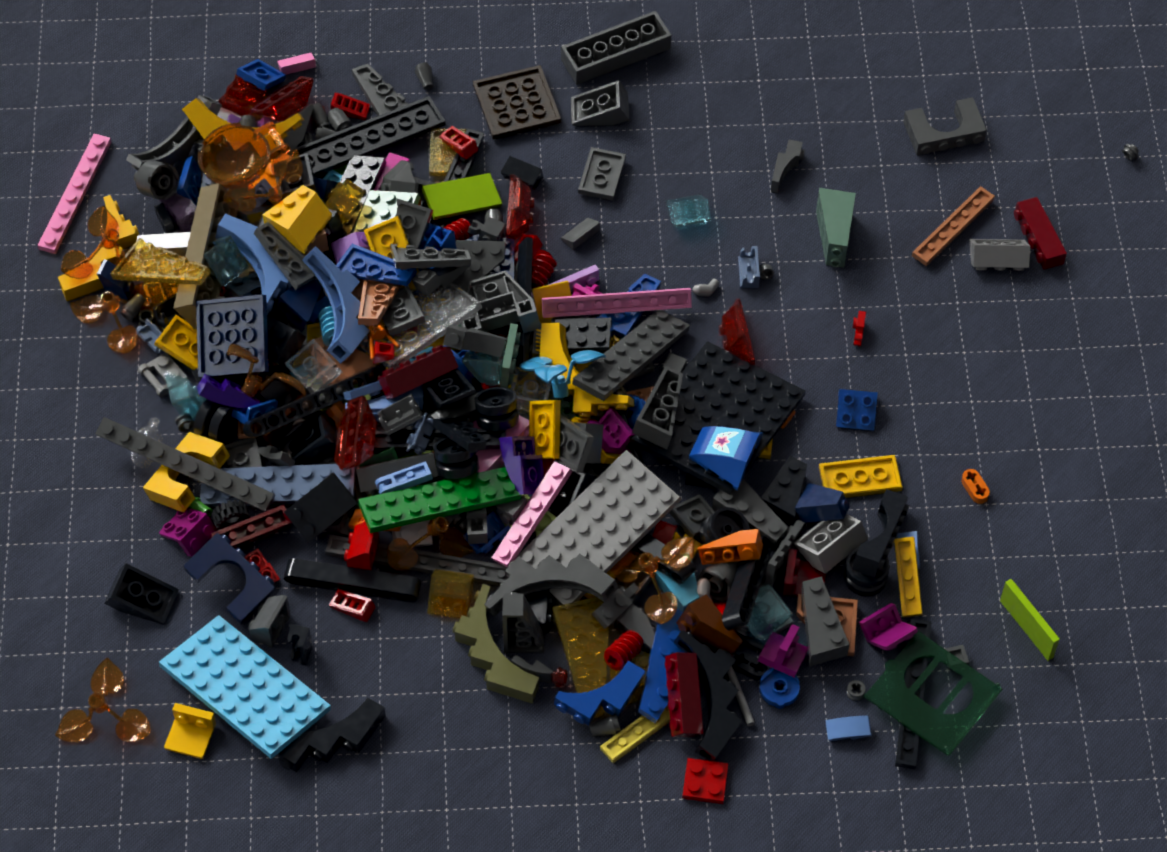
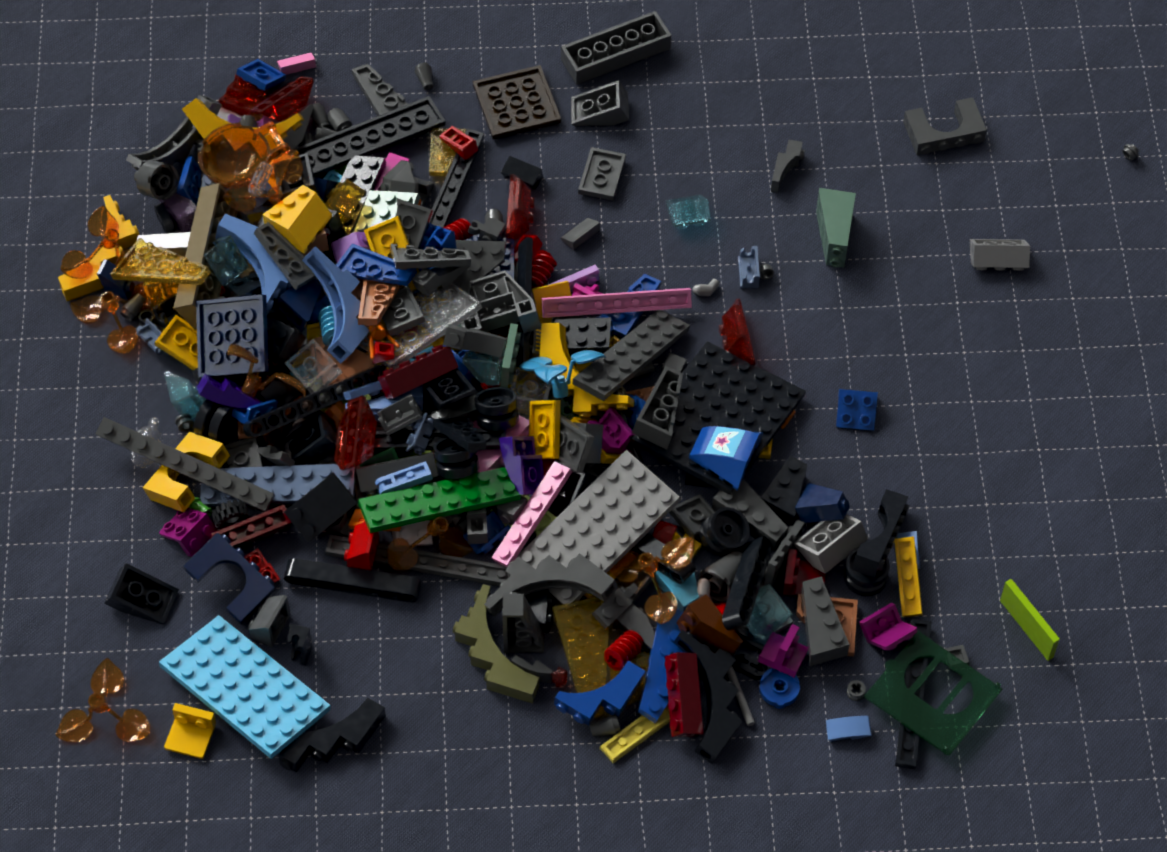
bright pink plate [37,134,111,254] -> none
light grey plate [138,352,188,397] -> none
red slope [329,589,375,622] -> none
red slope [331,92,370,120] -> none
lime tile [422,173,502,220] -> none
clear yellow slope [427,569,474,618] -> none
red plate [682,758,728,804] -> none
orange slope [698,529,763,565] -> none
yellow tile [819,455,902,498] -> none
red plate [852,311,866,346] -> none
nougat plate [912,186,995,266] -> none
orange beam [961,469,990,504] -> none
dark red brick [1014,197,1067,270] -> none
none -> clear beam [248,161,273,197]

